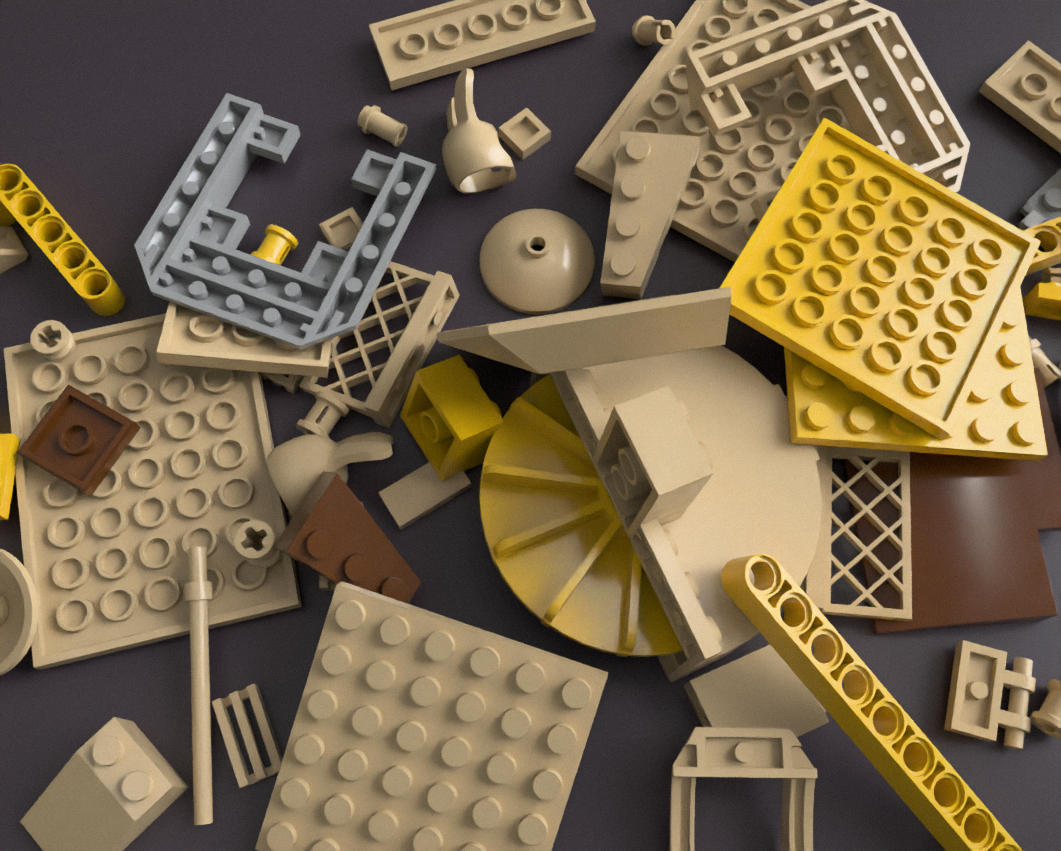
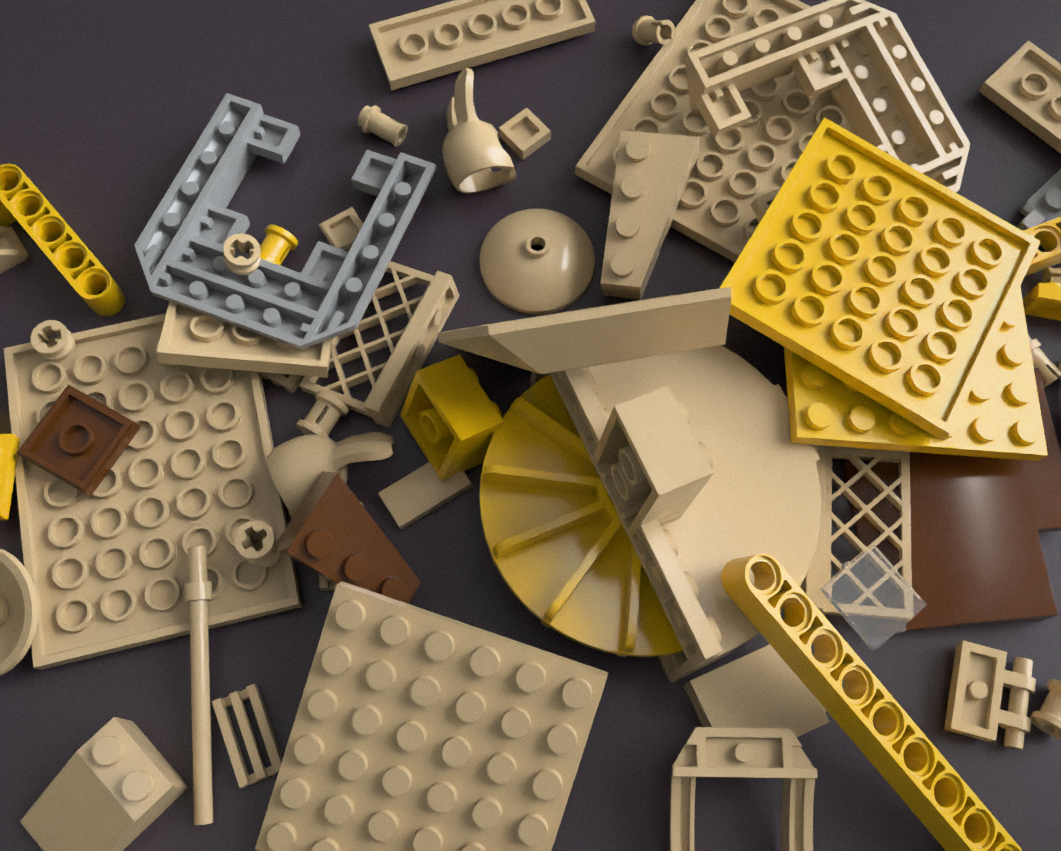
none -> tan bush [223,233,261,275]
none -> clear piece [820,544,927,651]

